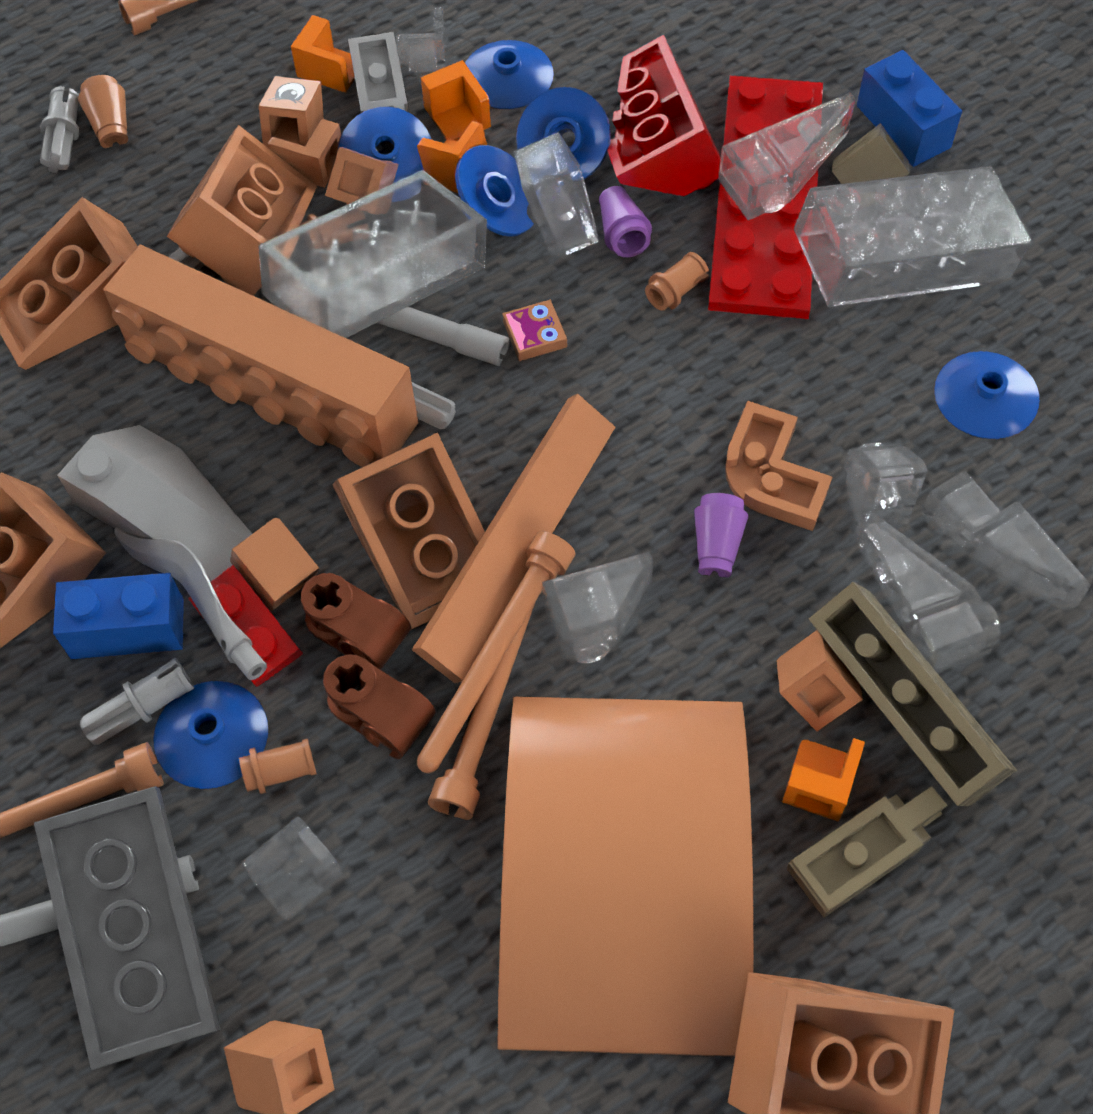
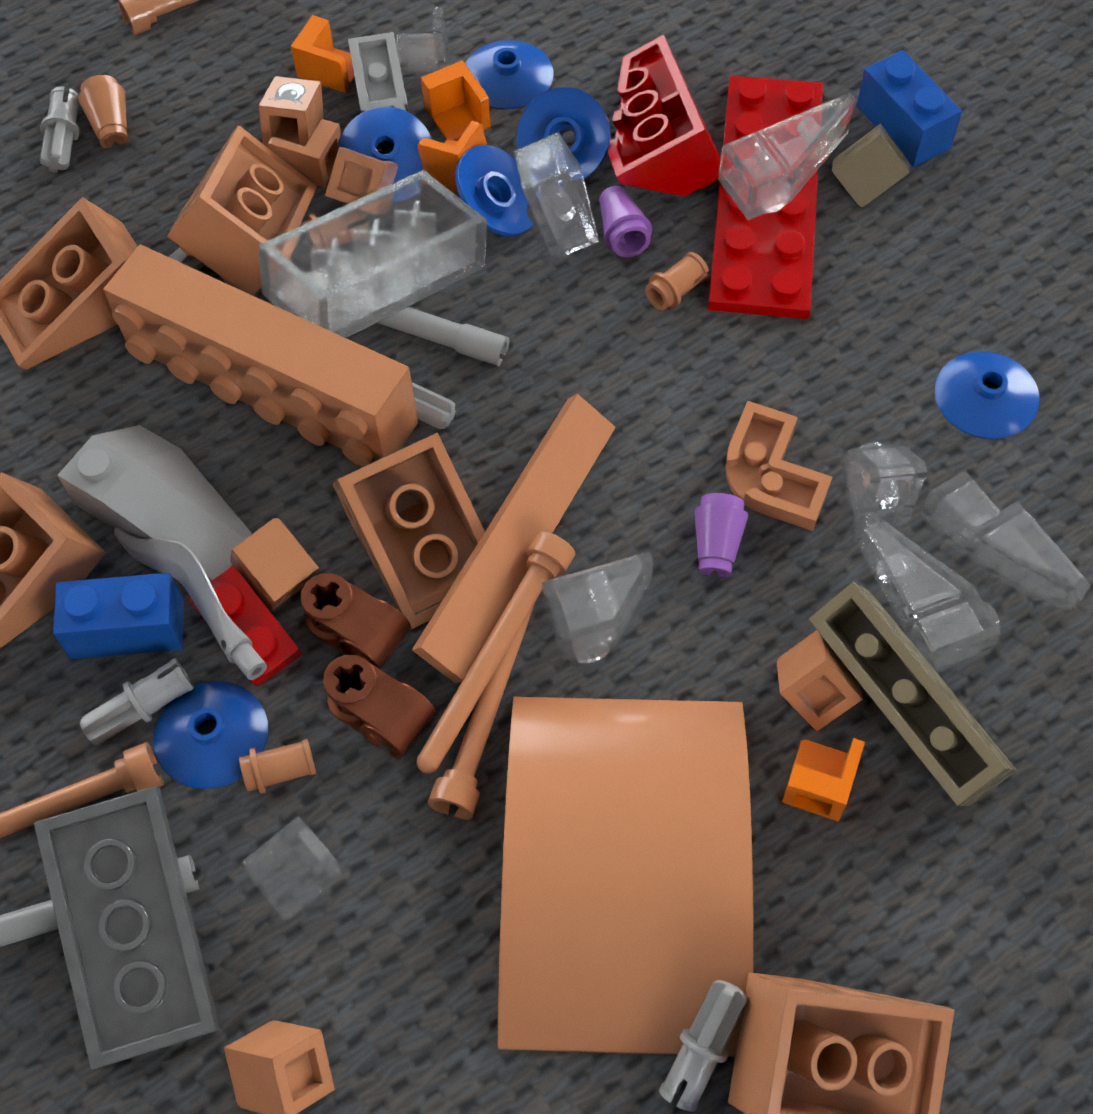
tile [503,299,567,361] -> none
dark tan hinge [787,786,947,918] -> none
clear brick [794,166,1032,307] -> none
none -> light grey axle [659,980,747,1112]

